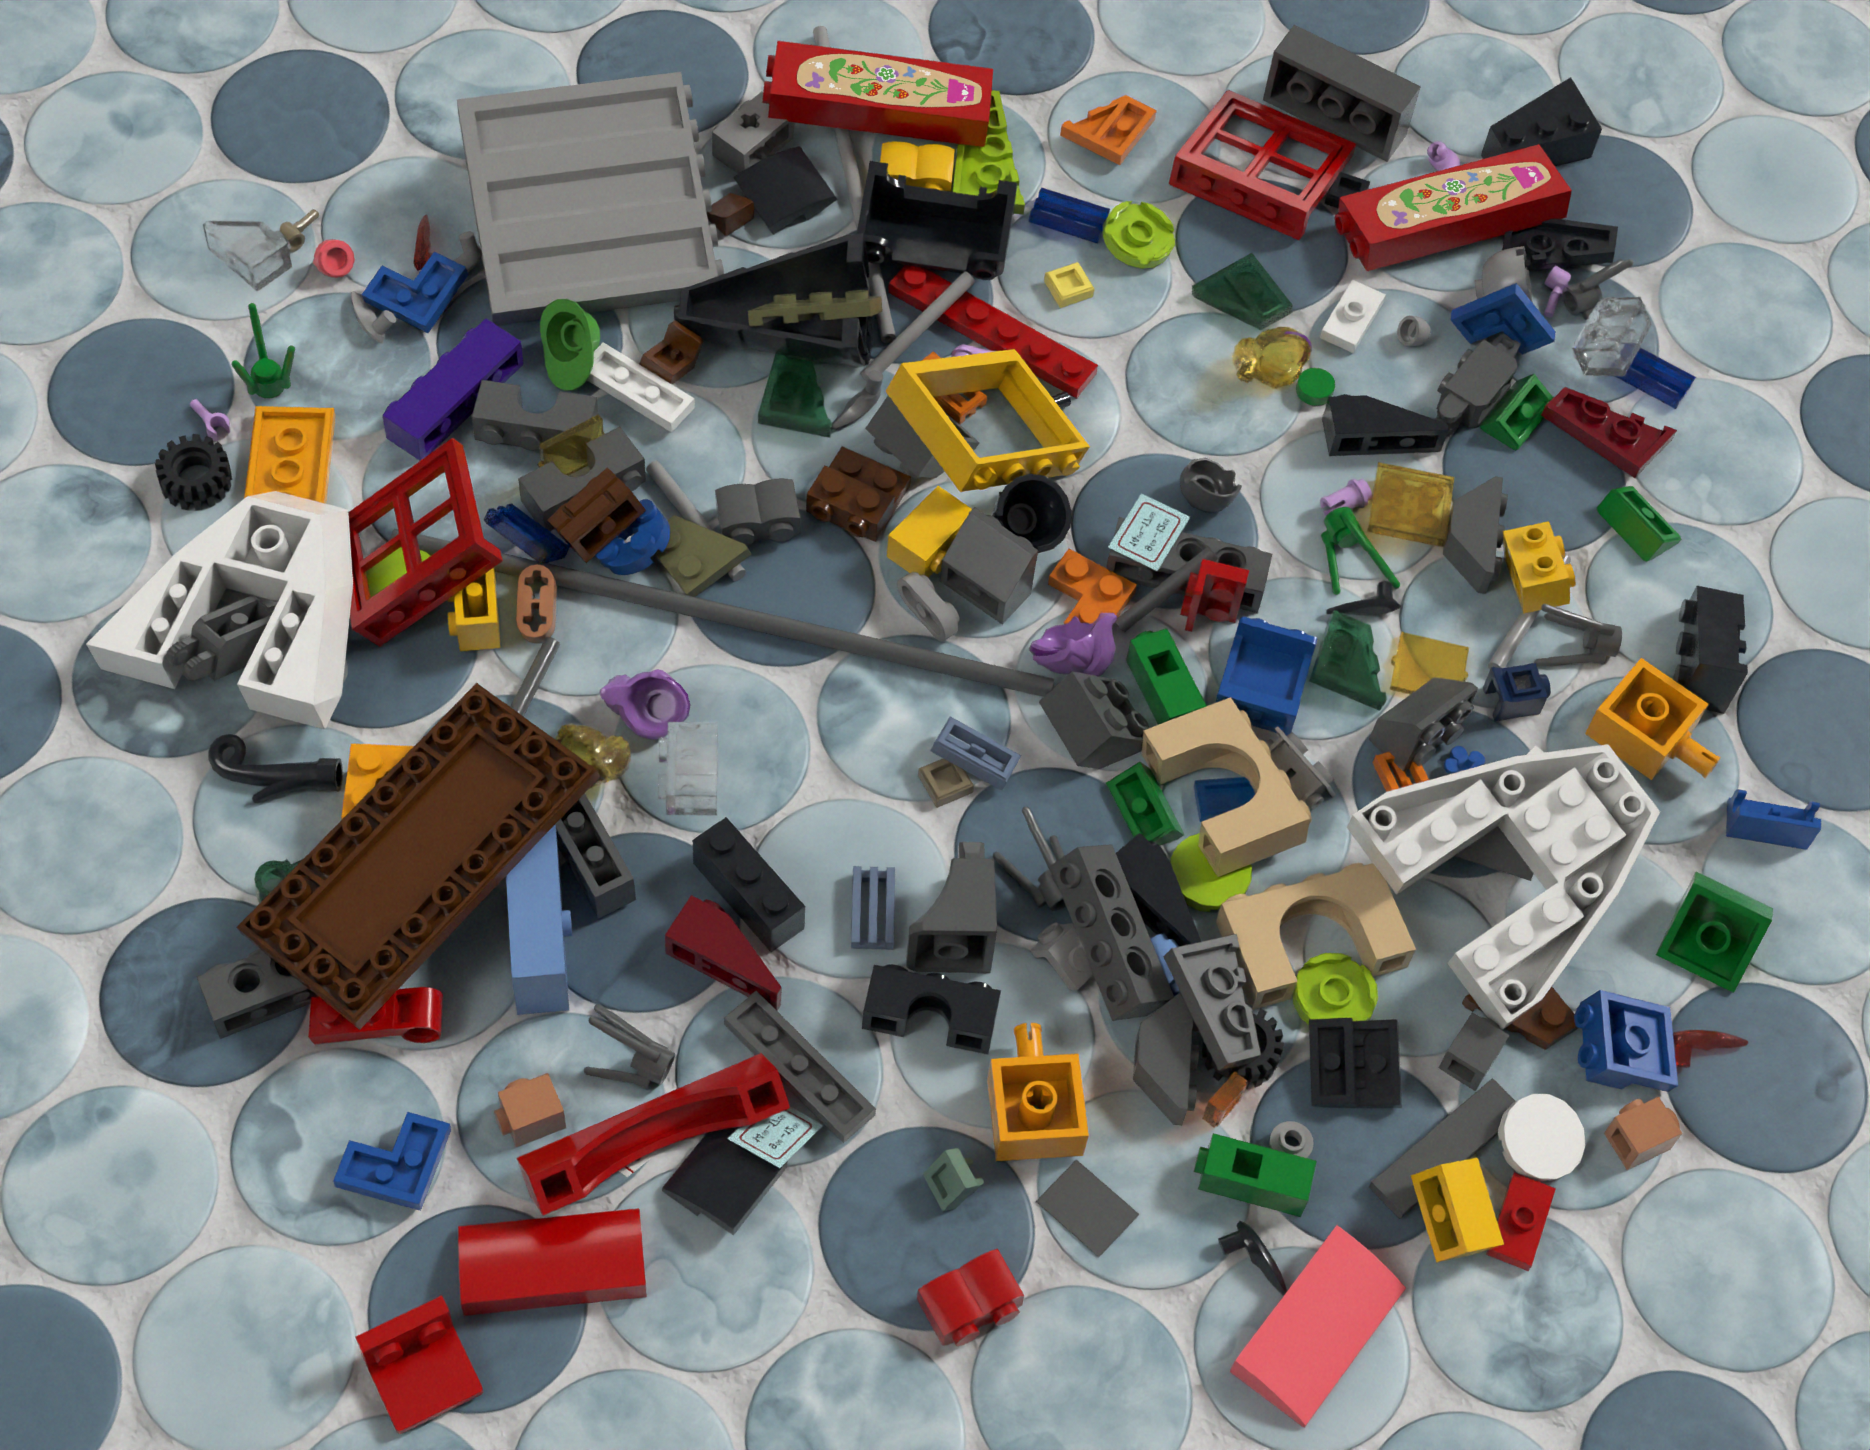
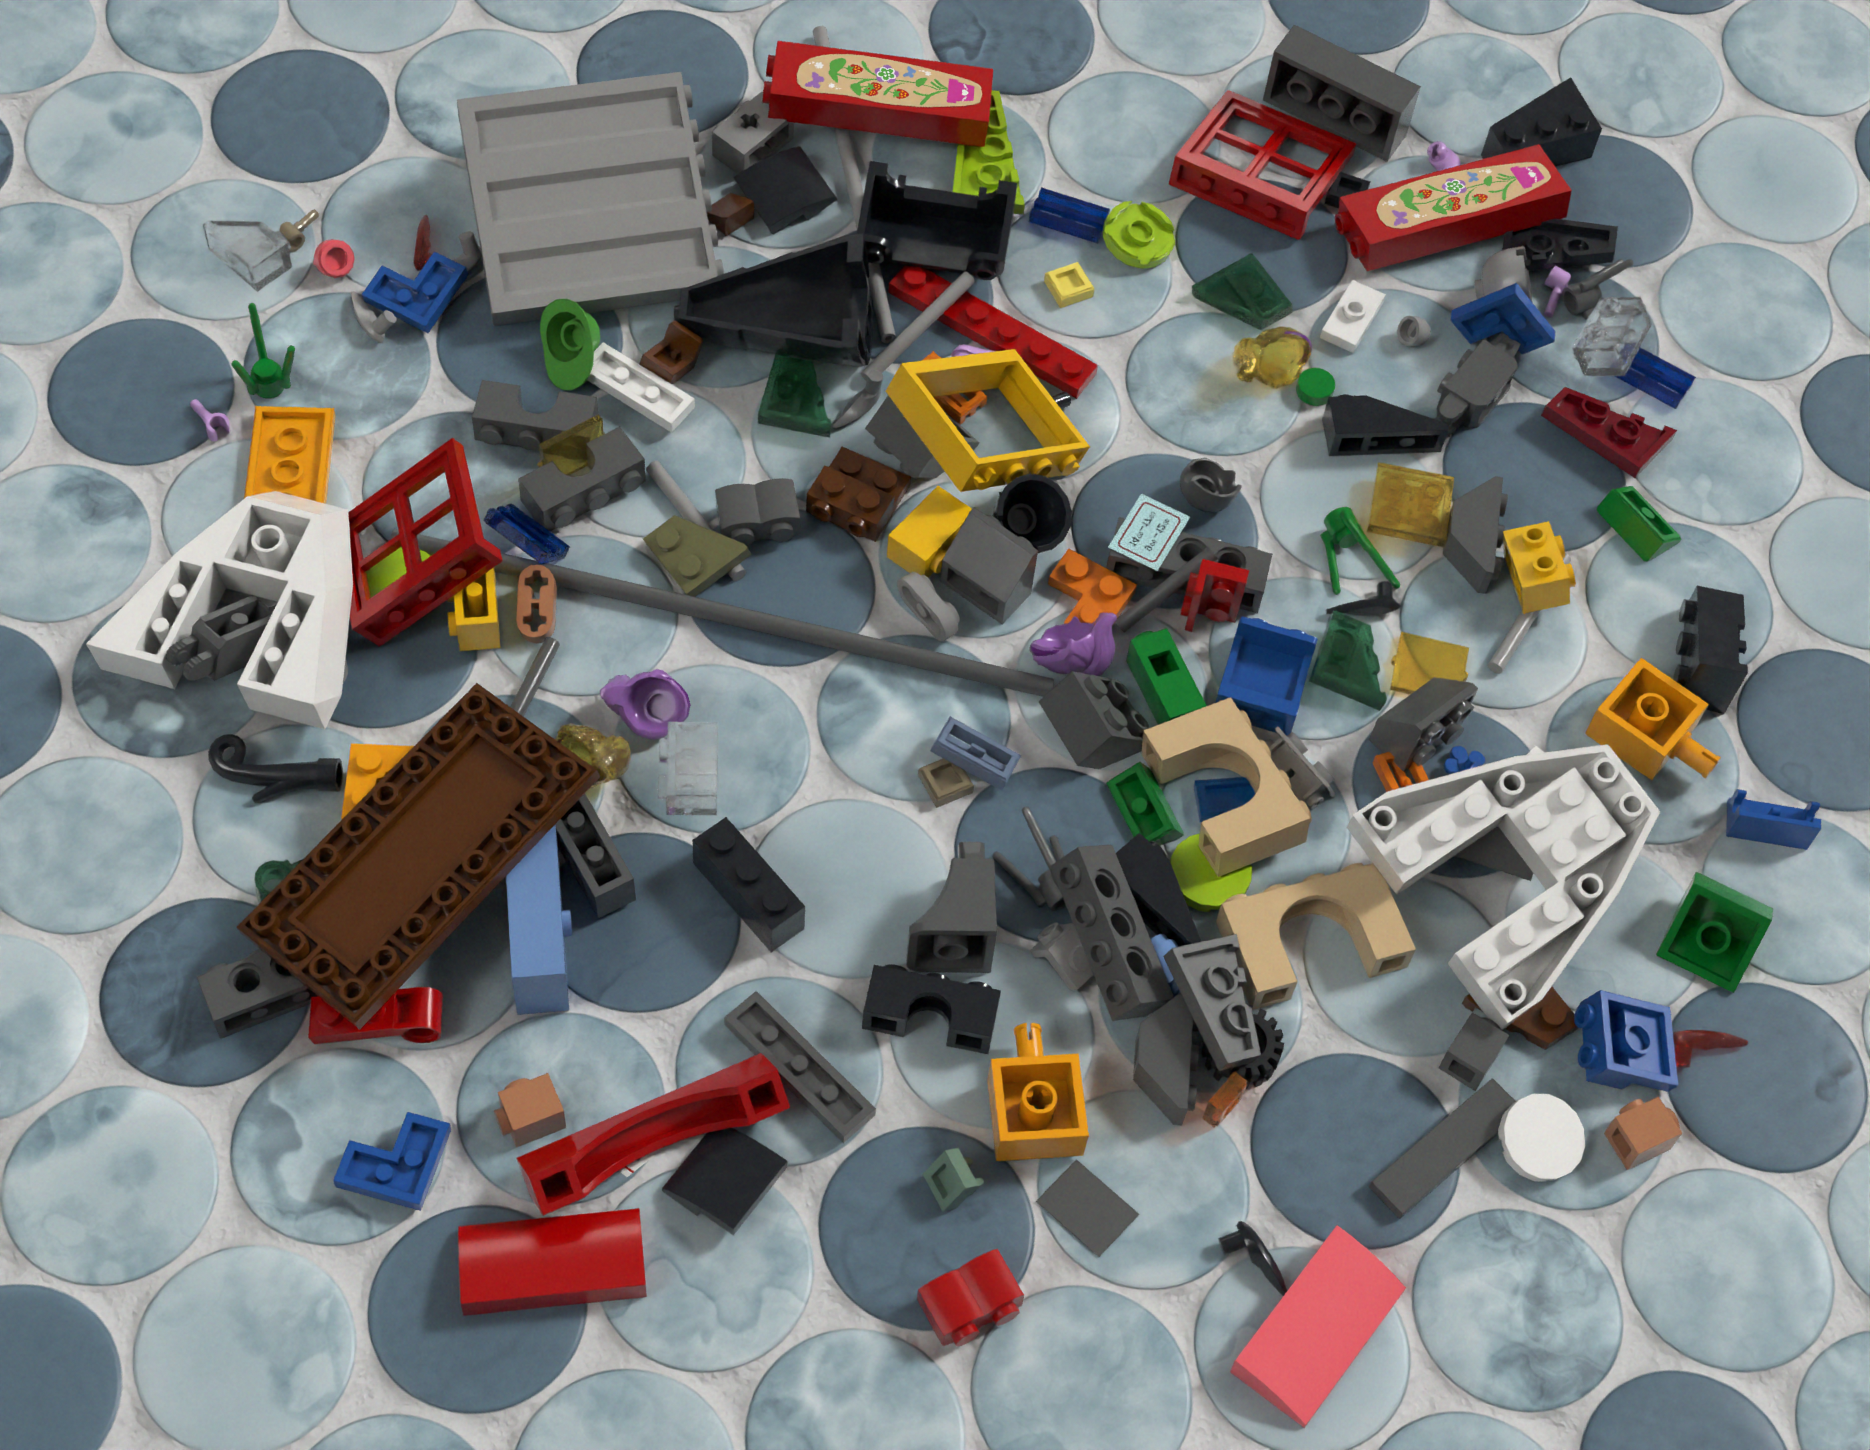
black tyre [155,434,232,511] -> none
red bracket [355,1295,483,1434] -> none
dark purple brick [382,318,523,461] -> none
reddish brown brick [548,467,646,563] -> none
dark grey plant [584,1004,675,1089] -> none
blue plate [595,499,670,575] -> none
dark red slope [665,895,782,1011] -> none
clear light blue sticker [728,1107,823,1168] -> none
olive wing [748,290,882,326] -> none
sand blue tile [851,866,895,950] -> none
yellow brick [880,141,955,192] -> none
orange wing [1060,95,1157,165] -> none
green brick [1193,1133,1317,1217] -> none
light grey plate [1269,1121,1314,1158] -> none
lime tile [1292,953,1378,1025] -> none
black slope [1309,1018,1402,1109] -> none
lavender pin [1320,479,1372,516] -> none
yellow brick [1411,1158,1504,1263] -> none
green slope [1480,374,1554,451] -> none
dark blue window [1483,663,1551,721] -> none
red plate [1486,1172,1556,1271] -> none
dark grey plant [1534,604,1622,667] -> none

